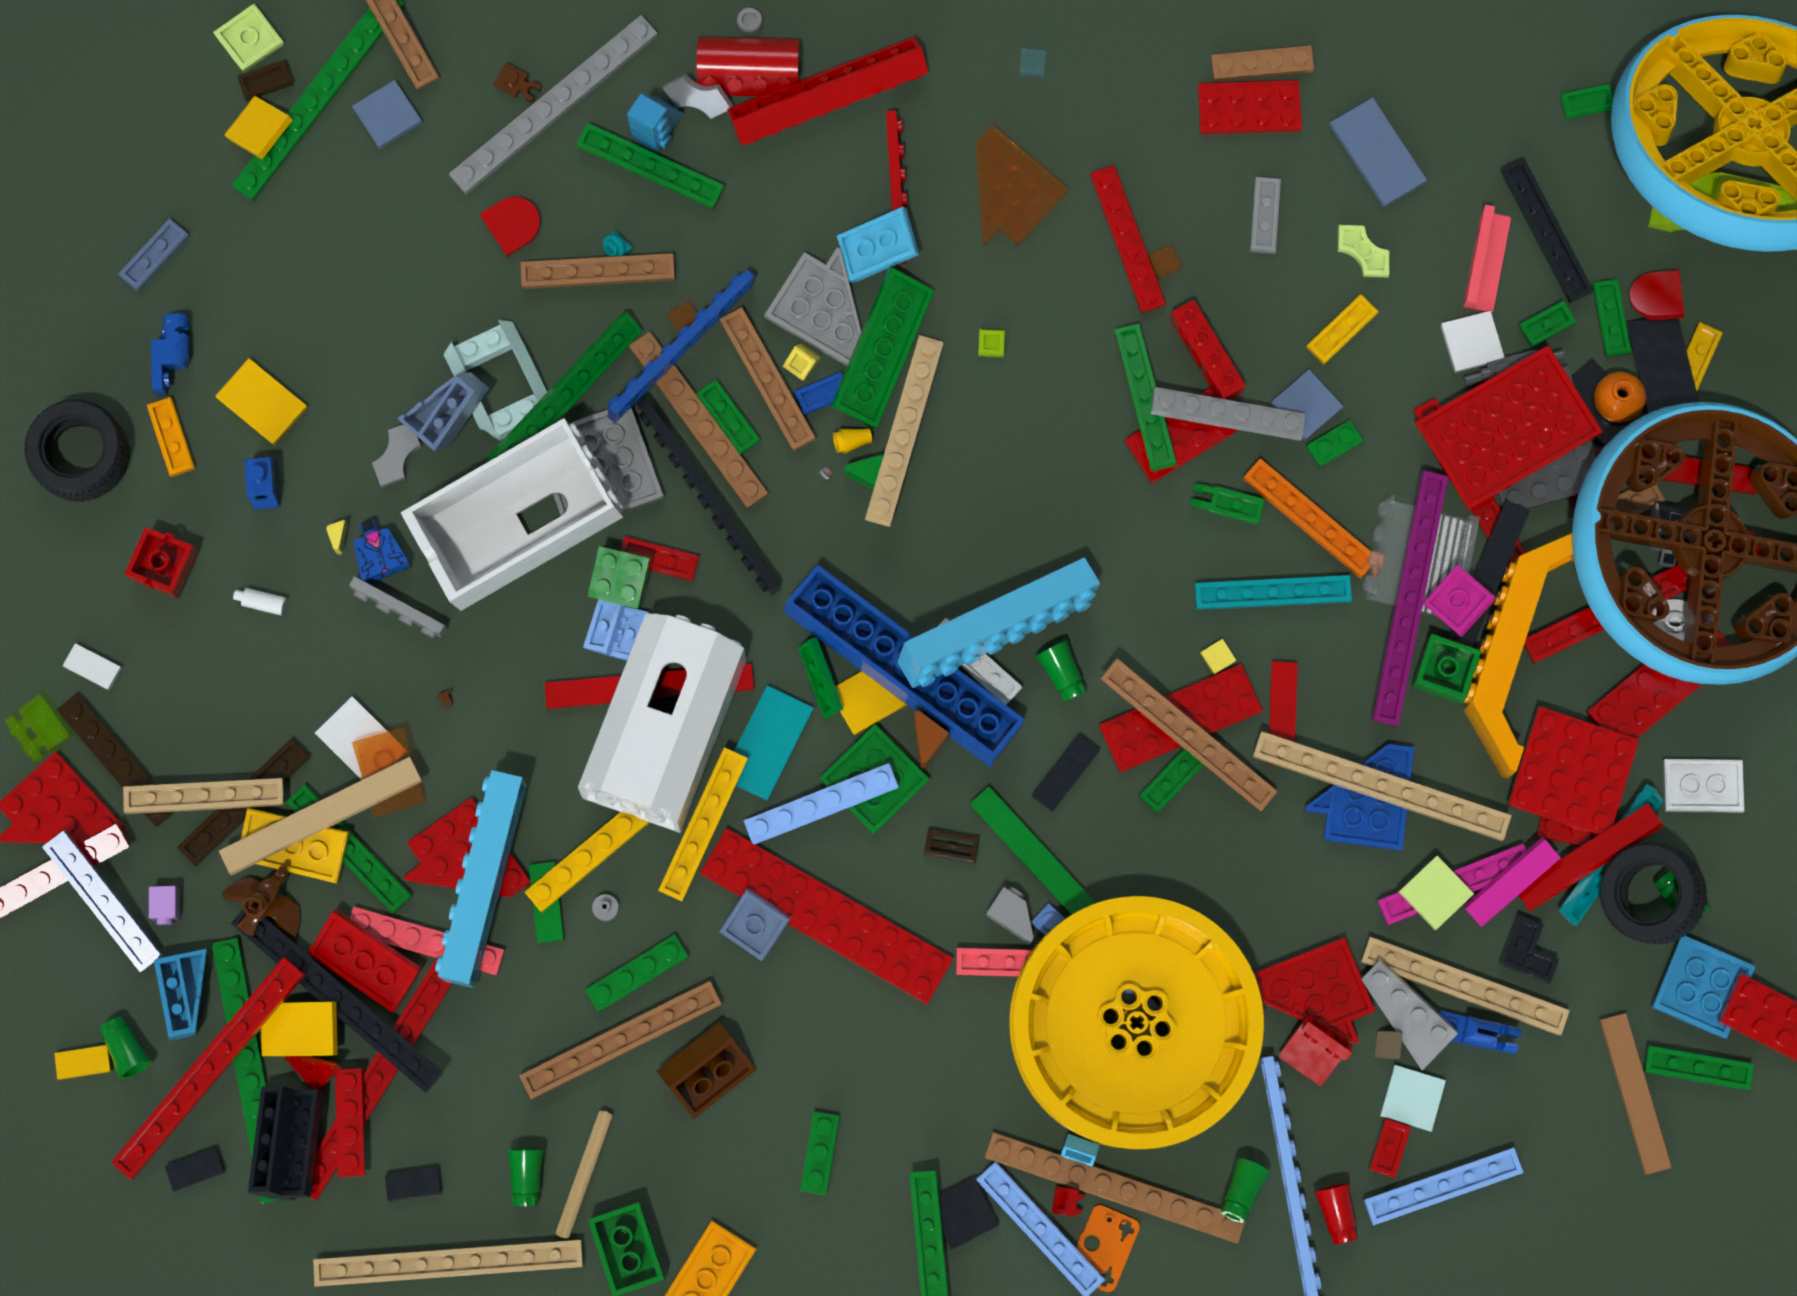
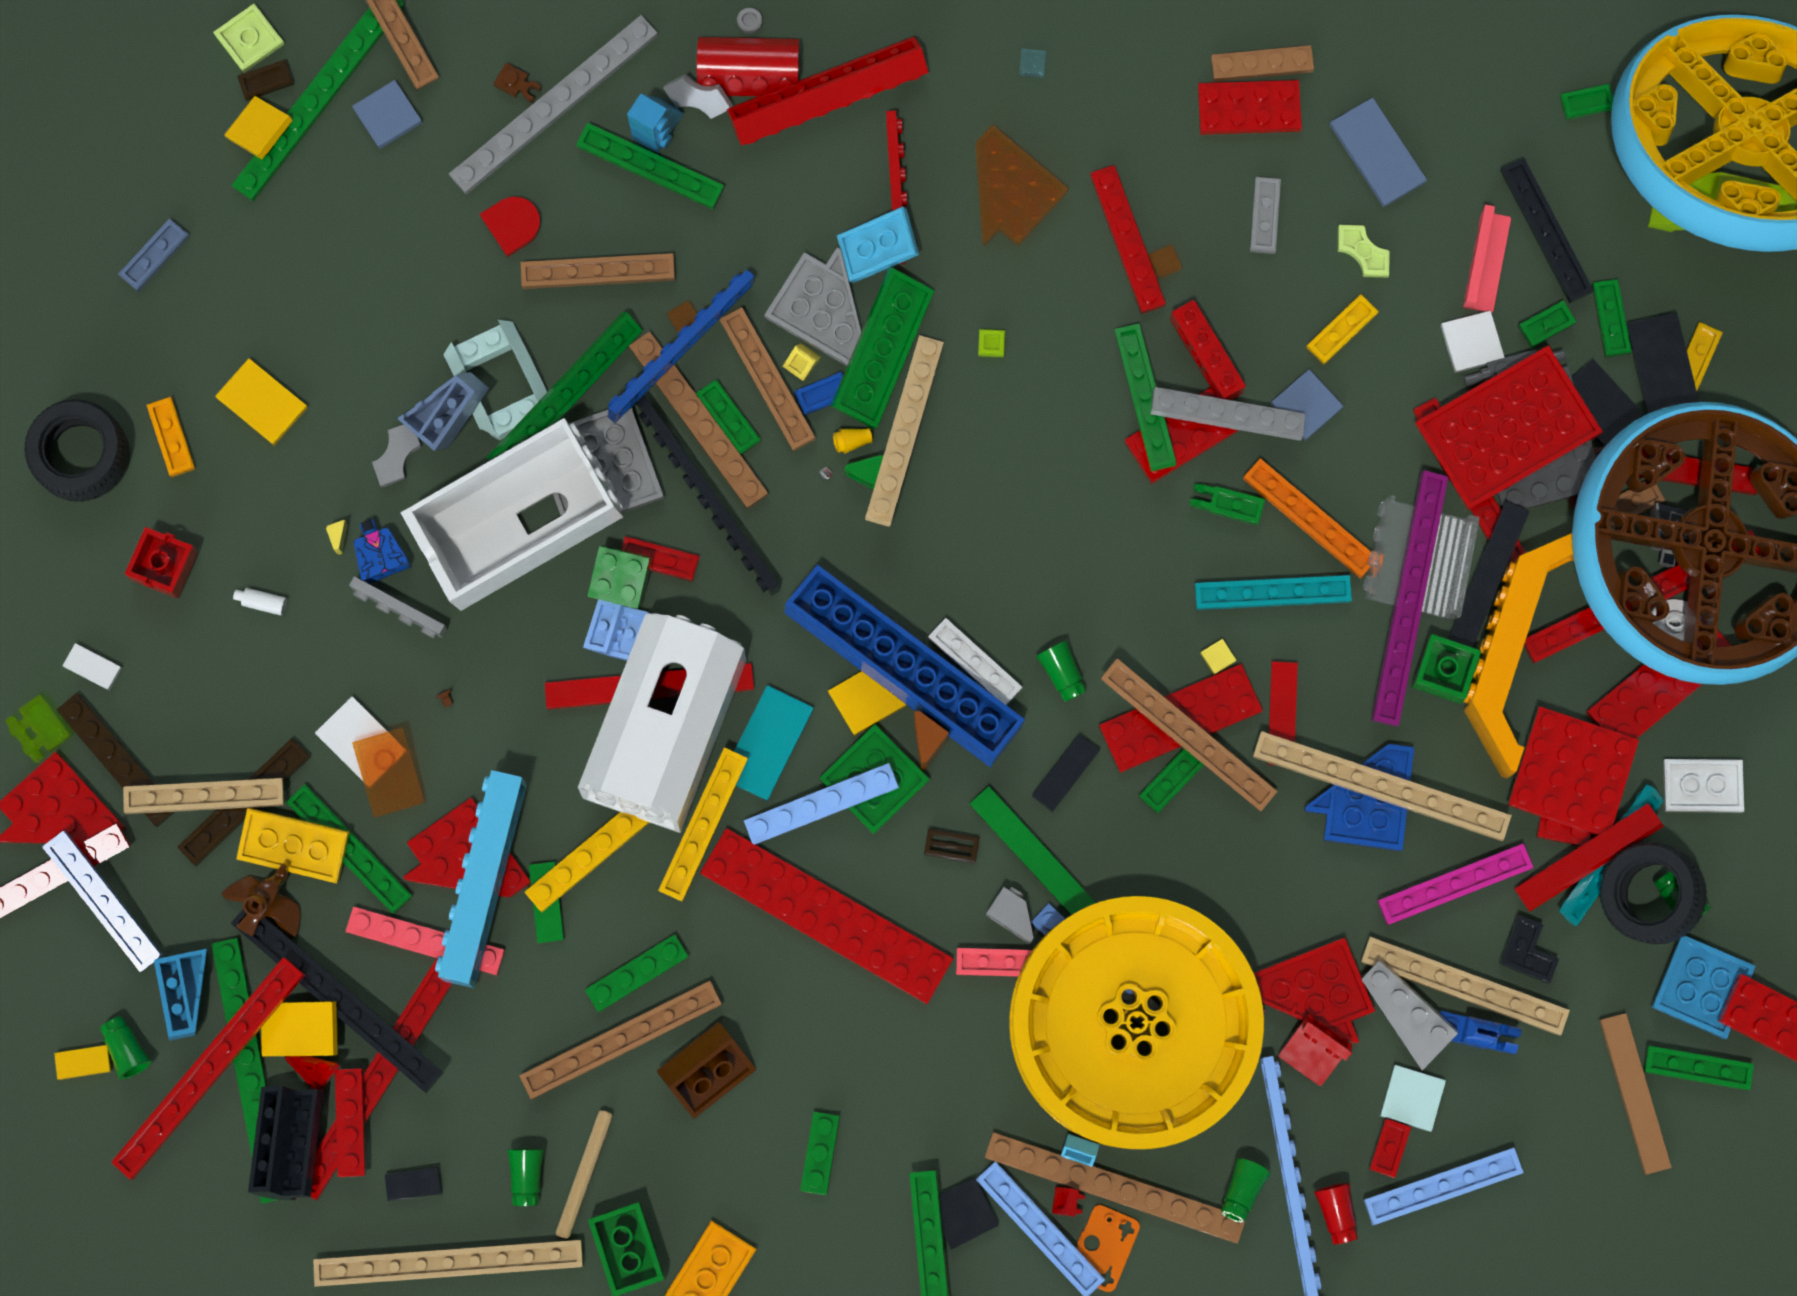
lavender brick [149,886,180,925] -> none
blue plate [151,313,190,396] -> none
black tile [165,1147,225,1192] -> none
tan tile [219,757,422,876] -> none
blue torso [245,457,280,510] -> none
red plate [307,909,422,1013] -> none
light grey tile [592,894,619,922] -> none
teal plate [603,230,633,257] -> none
sand blue tile [719,888,792,961] -> none
green tile [798,637,843,719] -> none
medium azure brick [897,557,1100,688] -> none
green plate [1306,420,1364,469] -> none
dark tan tile [1375,1031,1403,1059] -> none
yellowish green tile [1399,856,1474,930] -> none
dark pink tile [1423,564,1496,637] -> none
dark pink tile [1463,837,1561,927] -> none
orange piece [1594,372,1646,423] -> none
red tile [1630,270,1684,320] -> none

